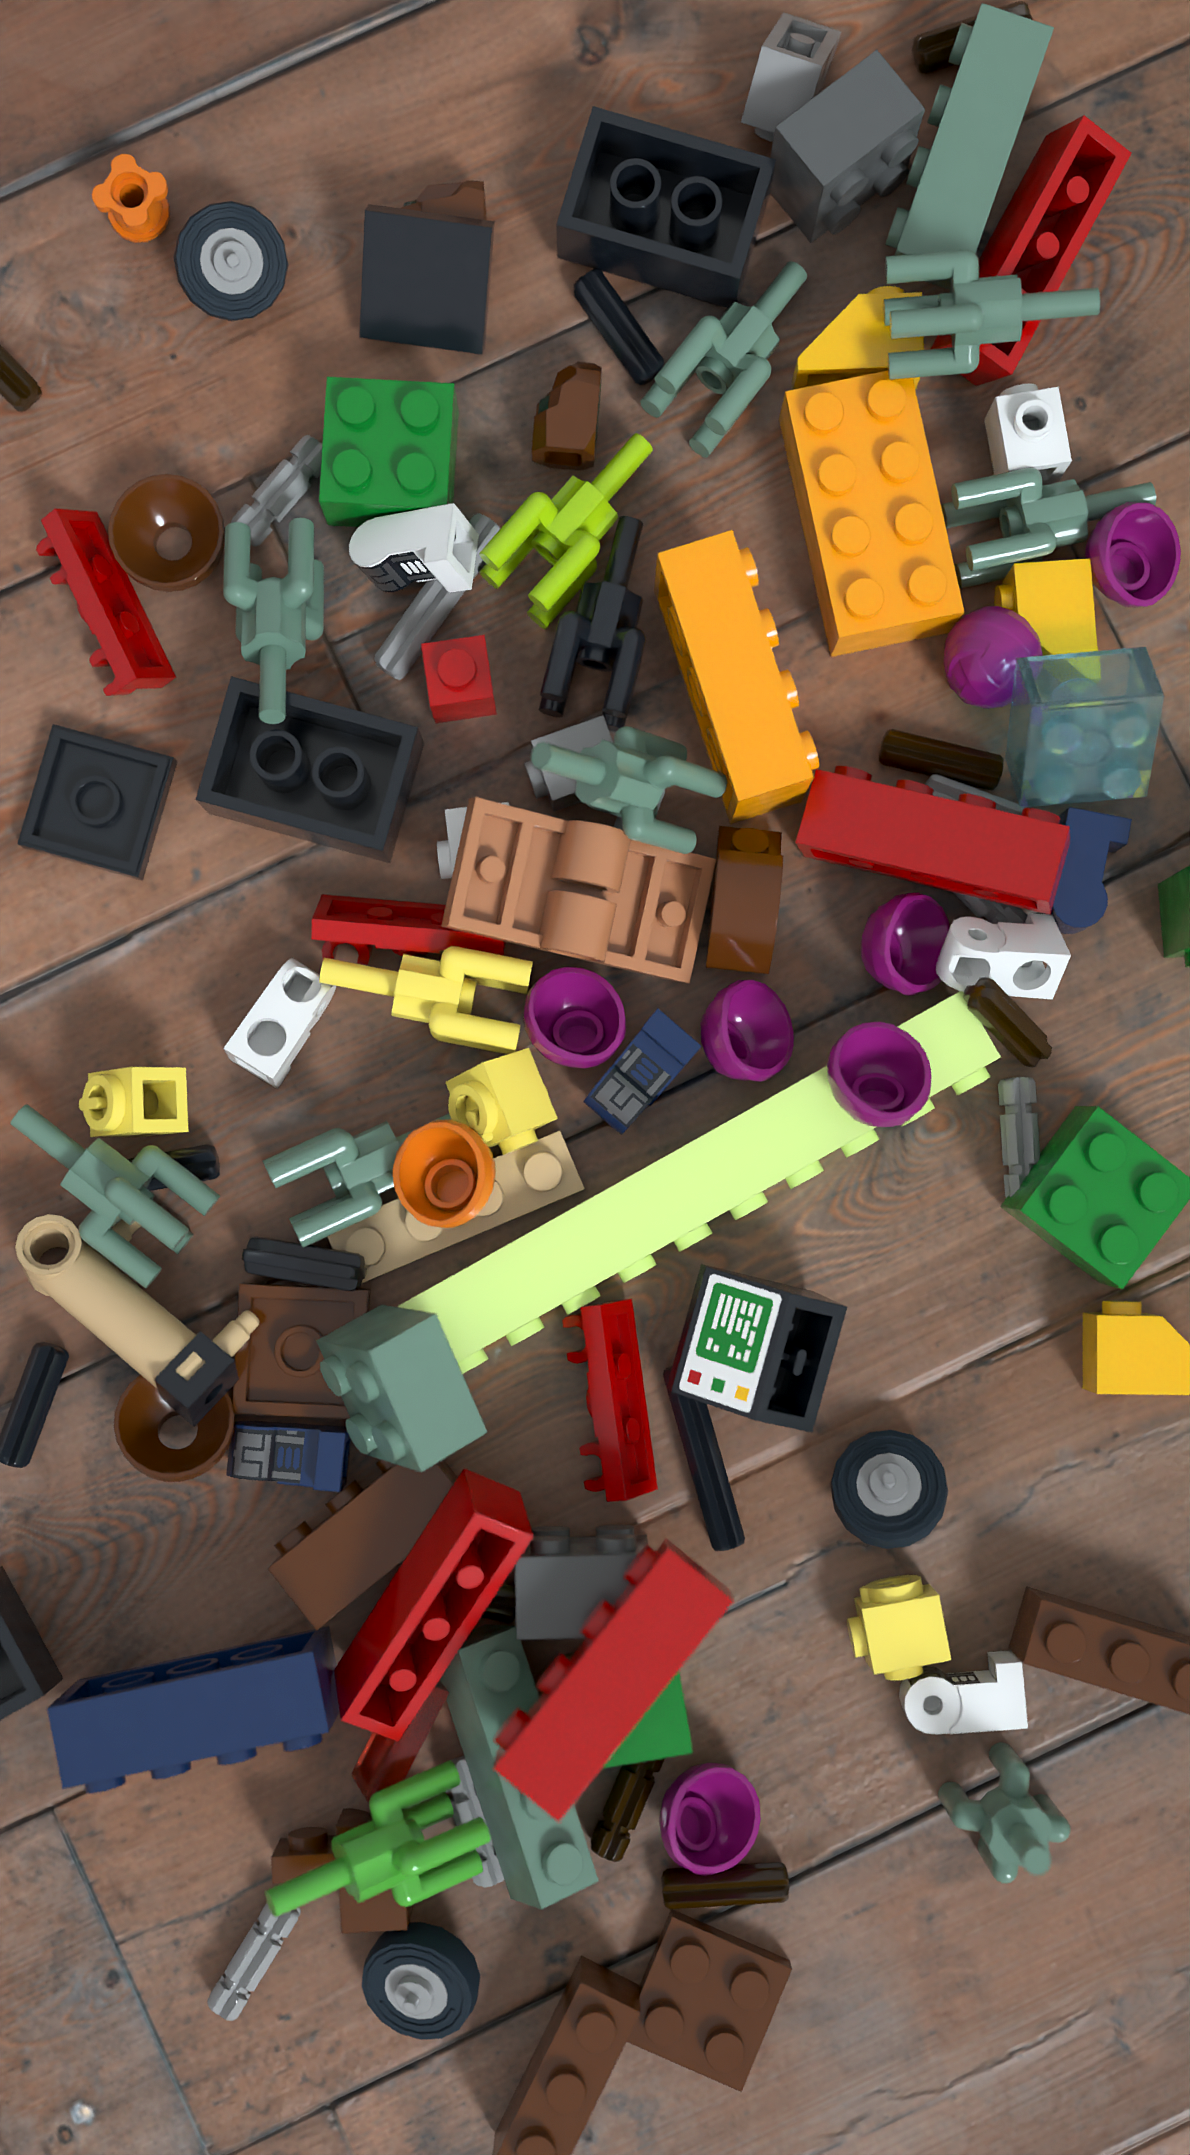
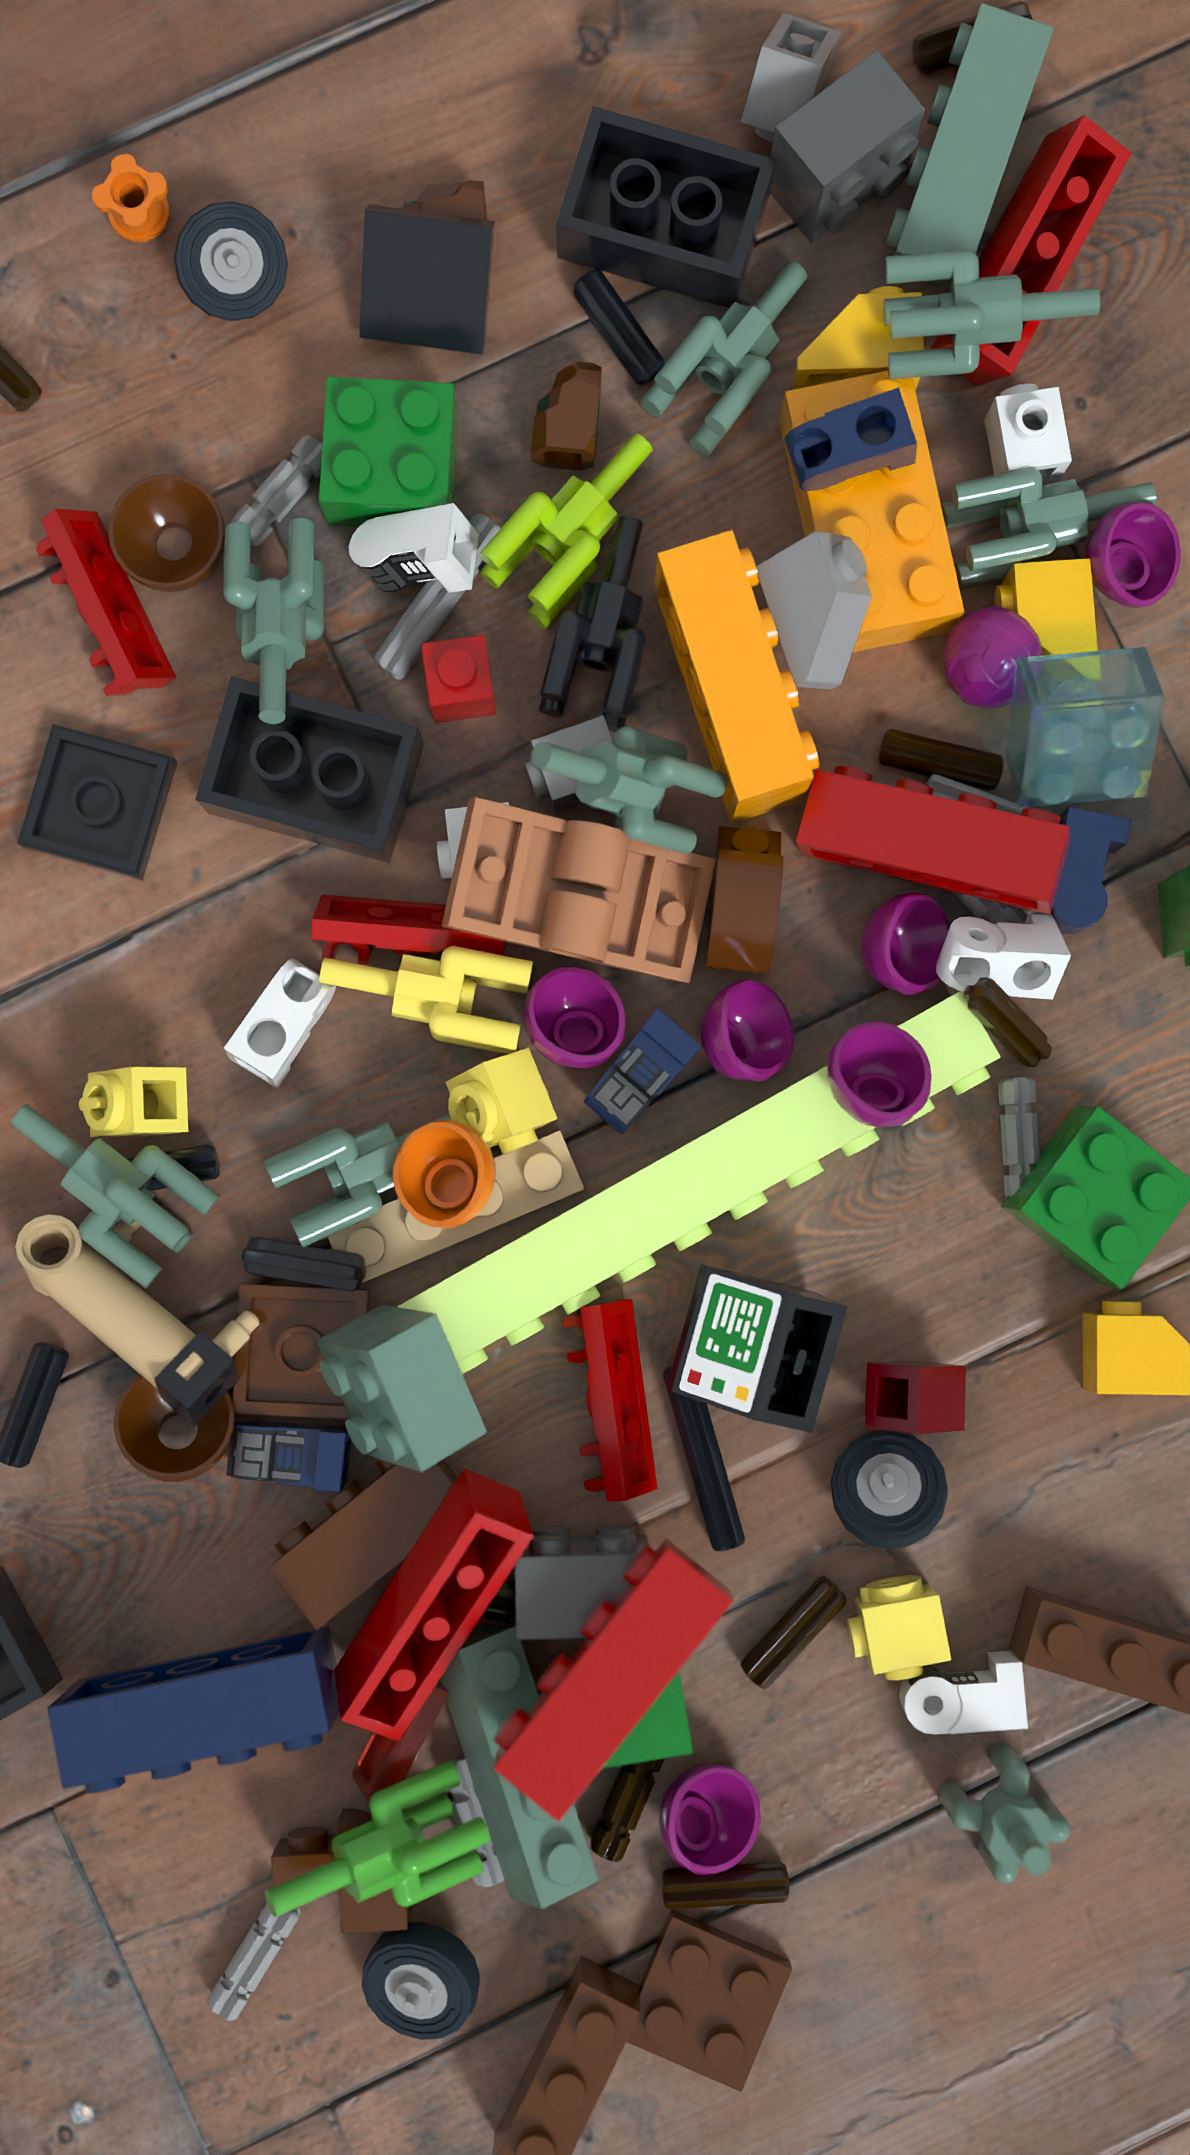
none -> dark brown axle [741,1576,847,1689]
none -> light grey slope [756,531,872,690]
none -> dark blue leg [784,387,917,491]
none -> dark red brick [865,1361,966,1434]

